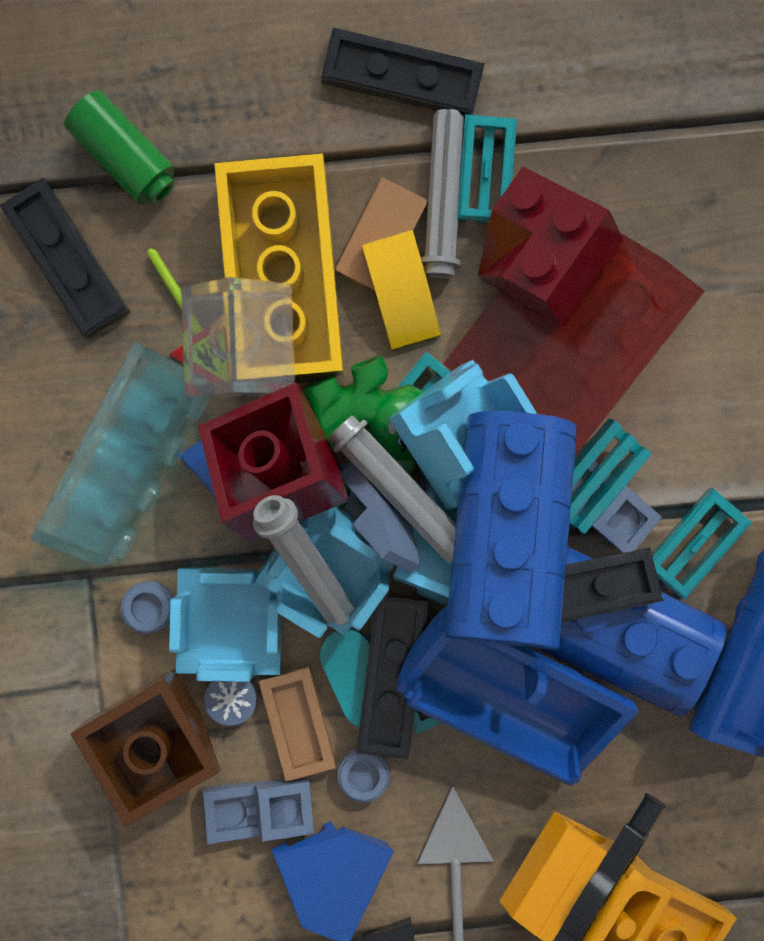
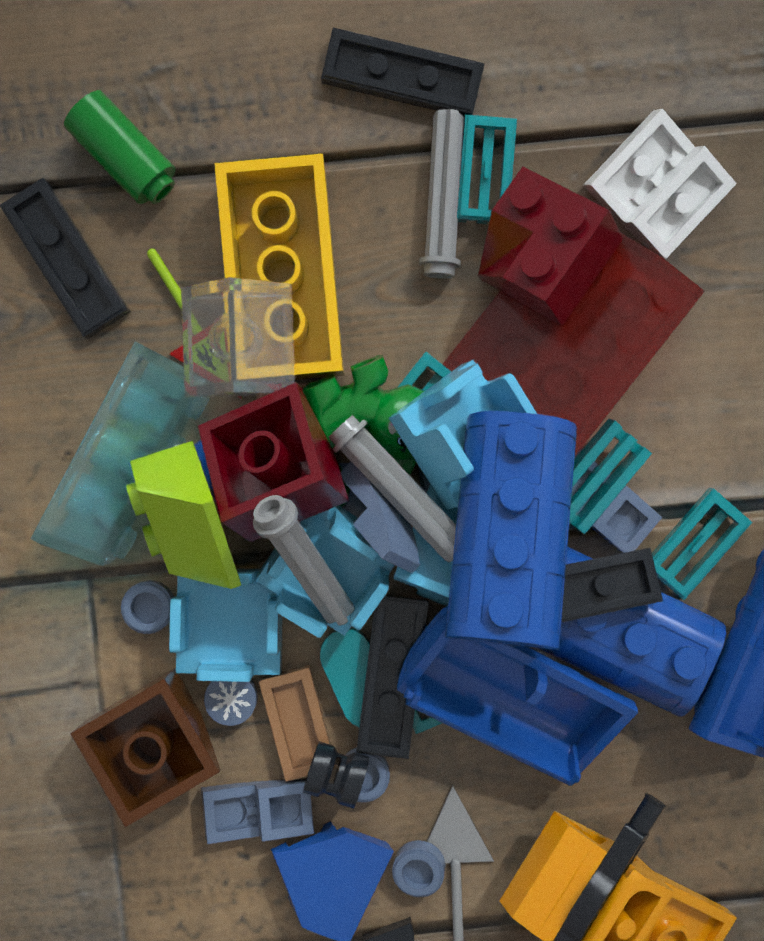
medium nougat tile [335,177,428,293] -> none
yellow slope [362,230,441,351] -> none
none -> lime slope [126,441,241,589]
none -> black wheel [302,741,370,809]
none -> sand blue tile [392,840,446,897]
none -> white slope [583,109,737,259]

